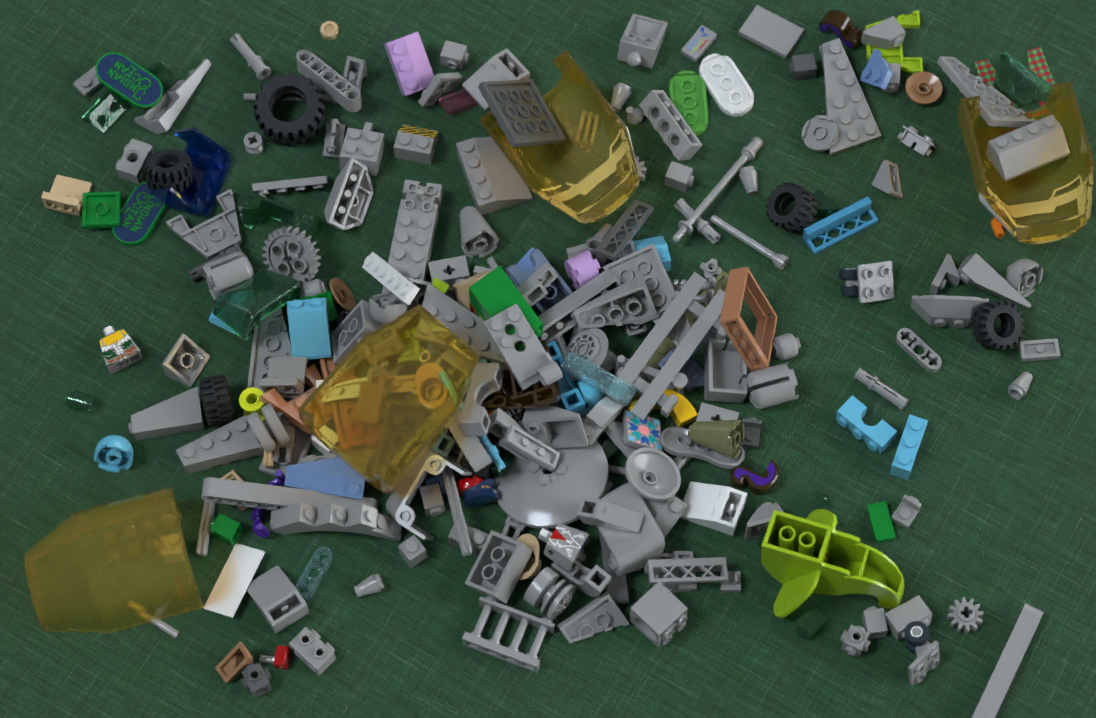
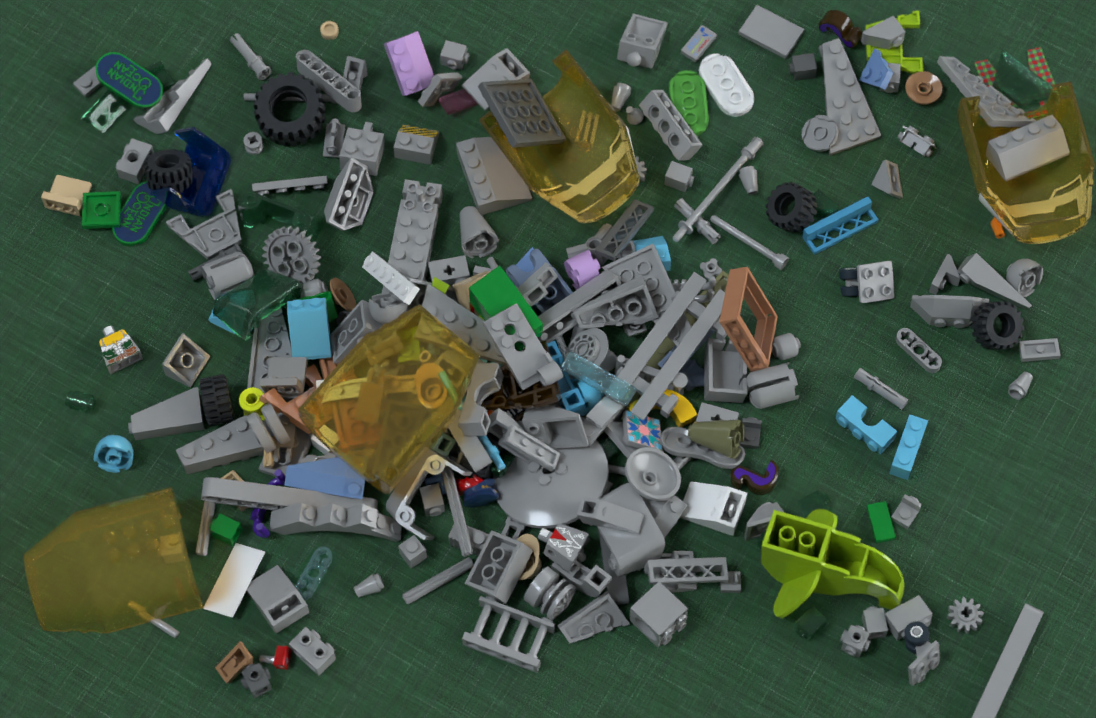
none -> light grey axle [402,557,474,604]

